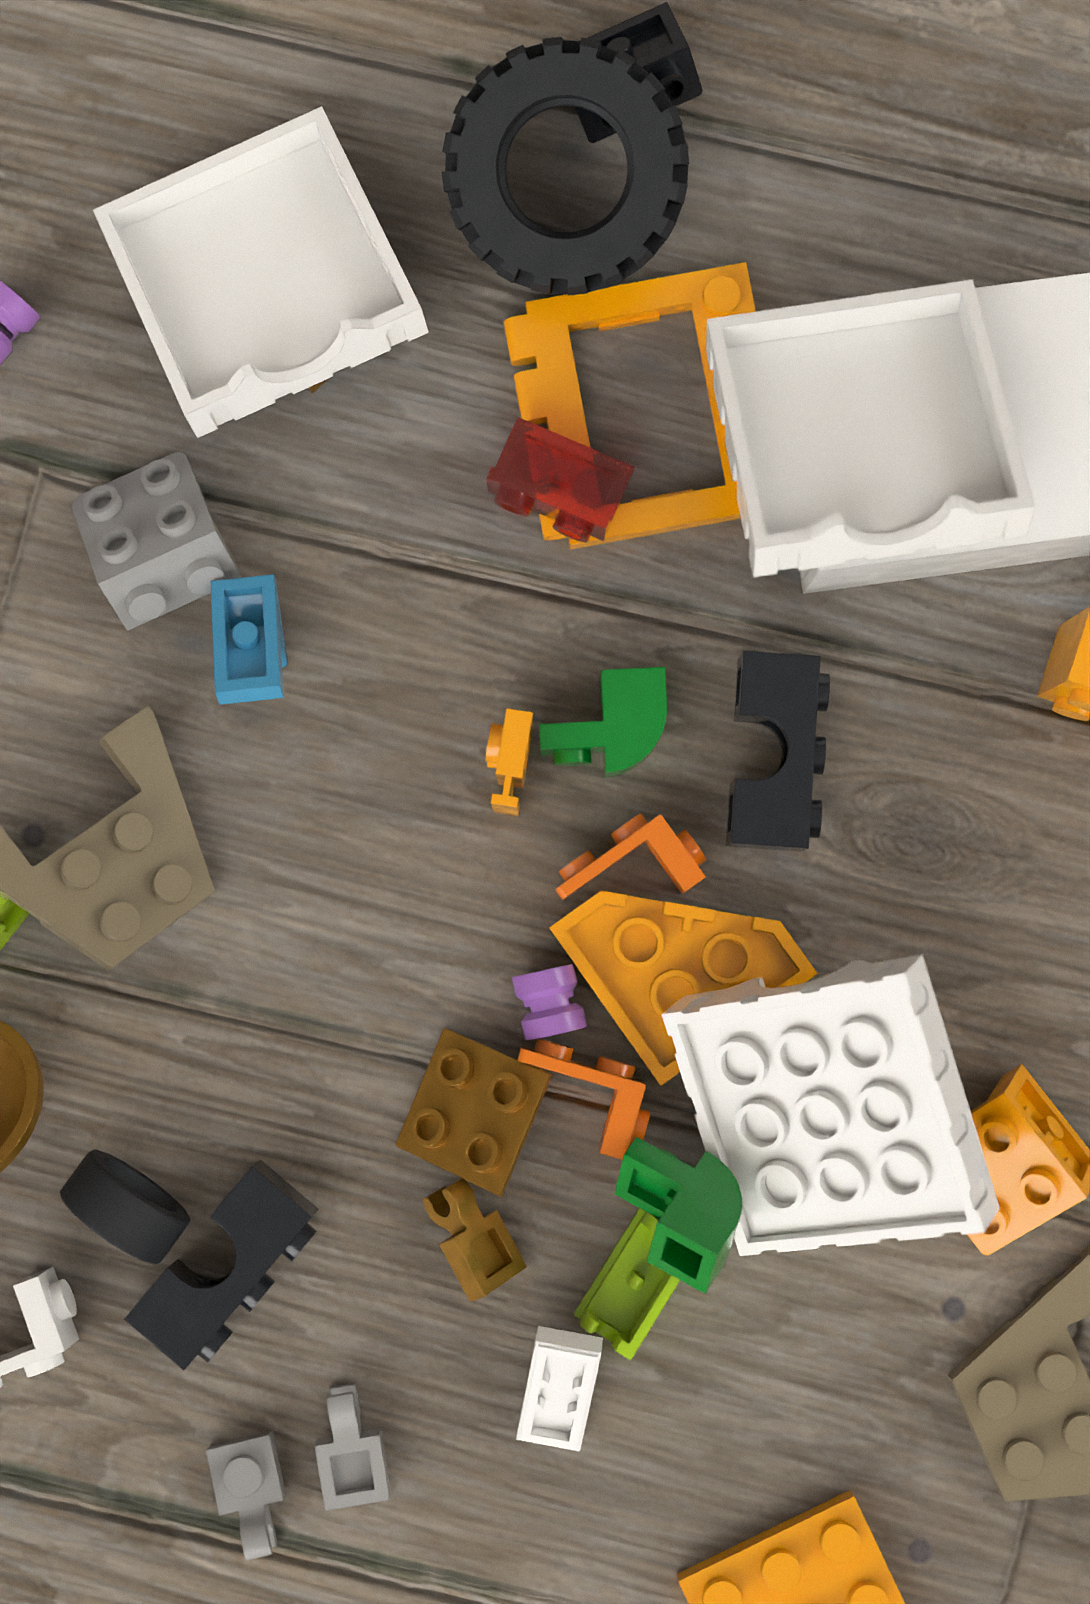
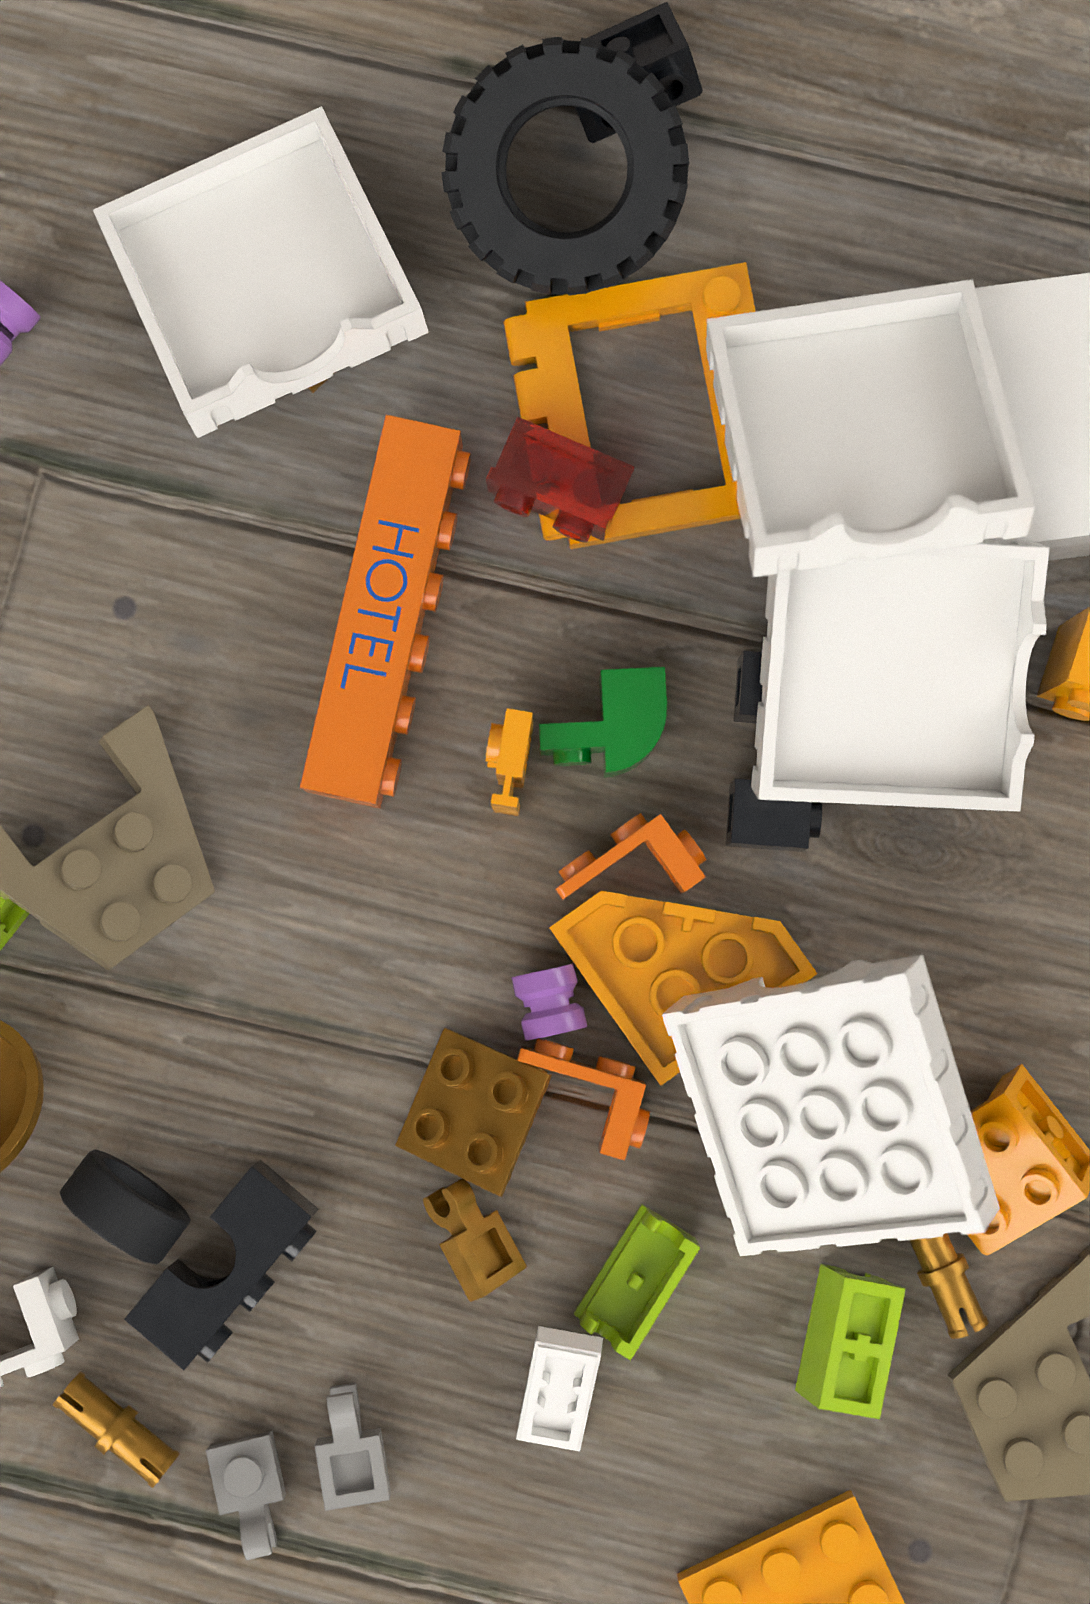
light grey bracket [72,452,242,631] -> none
dark azure slope [211,574,288,705] -> none
green brick [614,1137,742,1294] -> none
none -> pearl gold pin [53,1371,180,1488]
none -> orange brick [300,414,471,808]
none -> white piece [751,539,1049,812]
none -> lime hinge [795,1264,906,1419]
none -> pearl gold pin [909,1233,989,1339]

